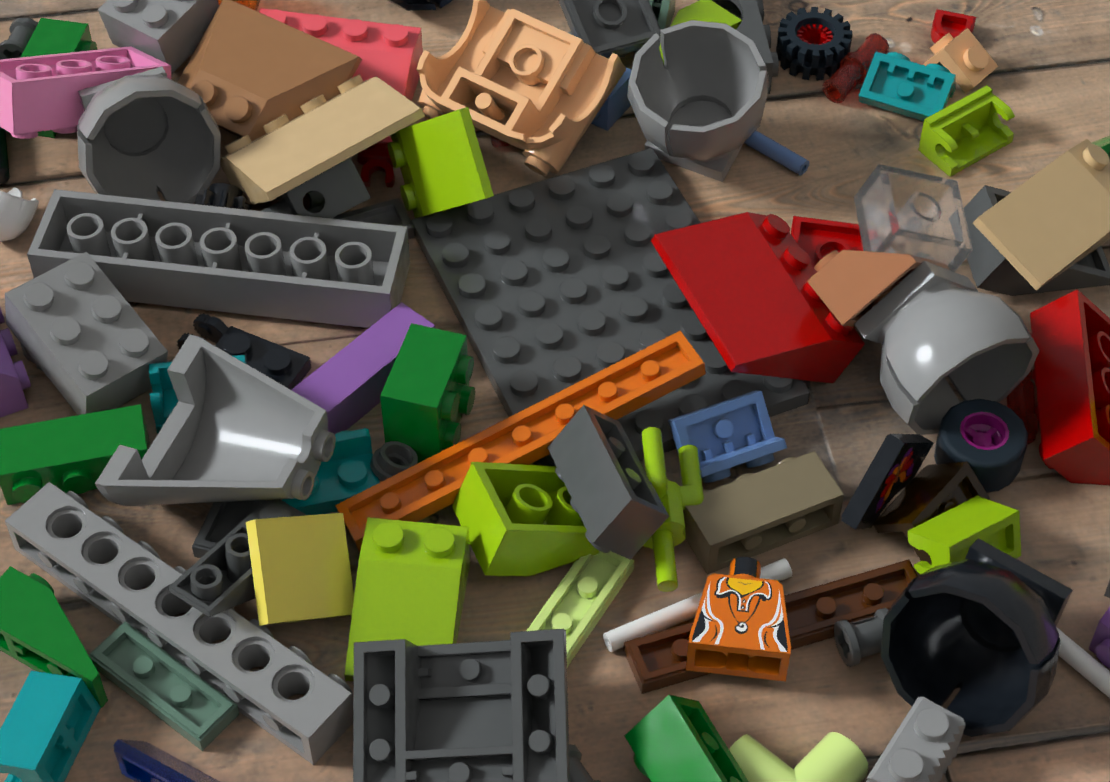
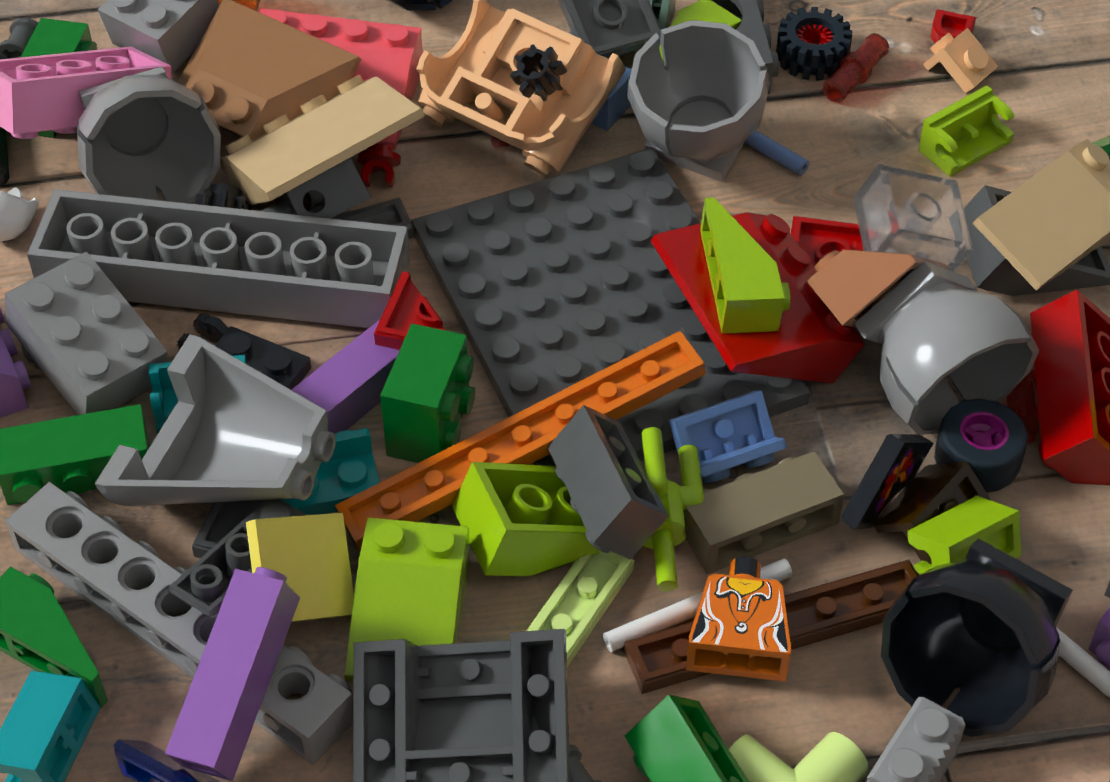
sand green tile [89,621,240,751] -> none
dark grey plate [370,441,418,481] -> none
lime slope [388,107,494,218] -> none
dark grey bush [834,608,889,667] -> none
teal bracket [858,51,956,121] -> none
none -> medium lavender brick [165,567,300,781]
none -> red tile [374,271,446,350]
none -> black gear [510,44,567,101]
none -> lime slope [700,197,790,334]

